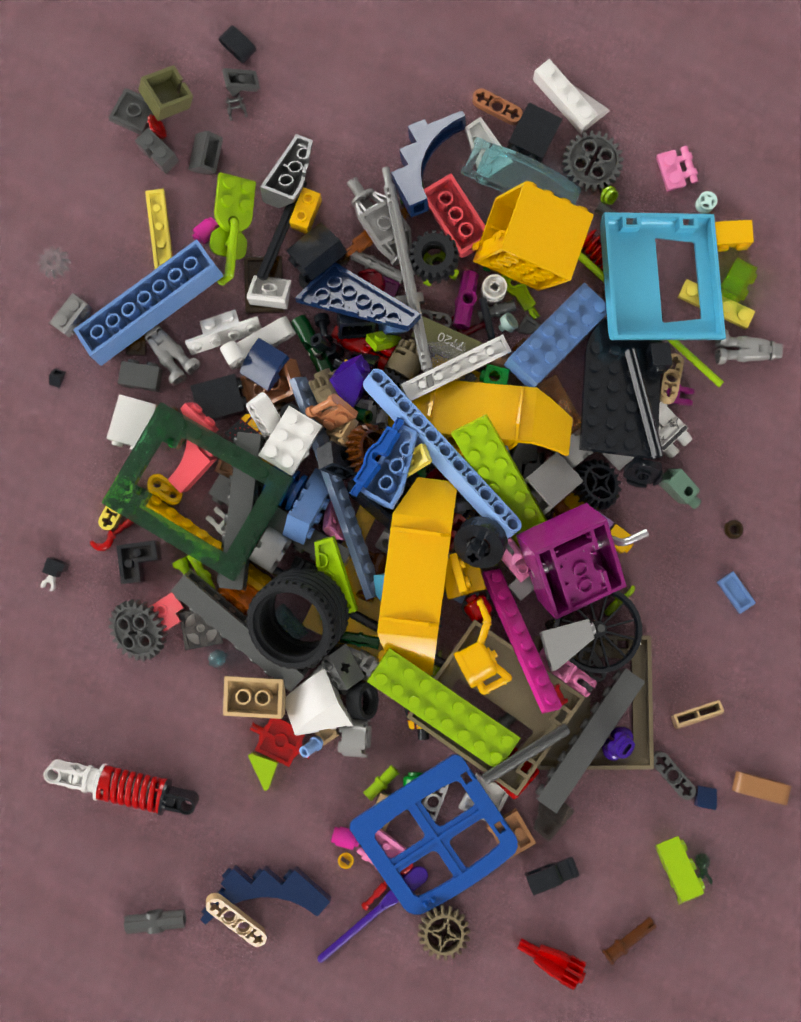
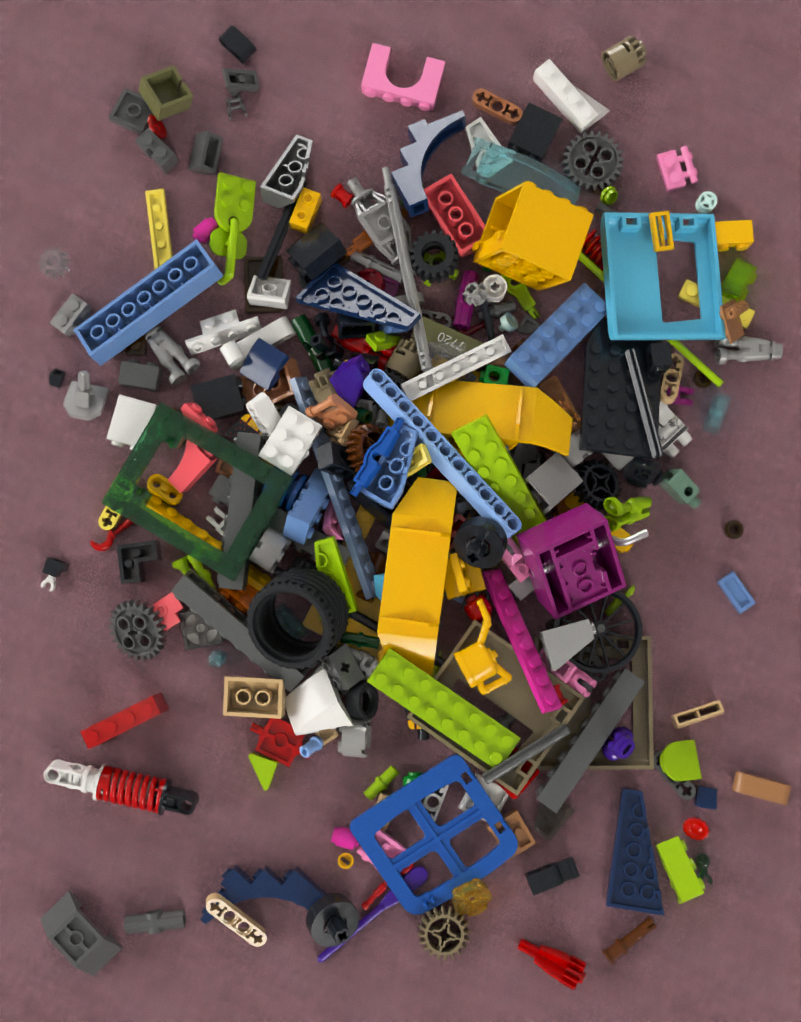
none -> dark grey slope [40,890,123,976]
none -> light grey piece [63,370,109,421]
none -> red arch [80,692,170,750]
none -> black piece [306,893,359,947]
none -> red bush [330,183,355,209]
none -> bright pink arch [361,43,445,111]
none -> clear yellow plate [452,878,492,917]
none -> light grey gear [463,282,488,307]
none -> dark tan gear [601,35,647,81]
none -> lime piece [603,496,652,532]
none -> dark blue wing [605,787,665,916]
none -> yellow tile [648,210,674,252]
none -> lime tile [660,740,702,782]
none -> red piece [682,817,710,841]
none -> dark brown plate [693,370,712,388]
none -> clear light blue brick [702,393,732,435]
none -> medium nougat hinge [719,298,749,344]

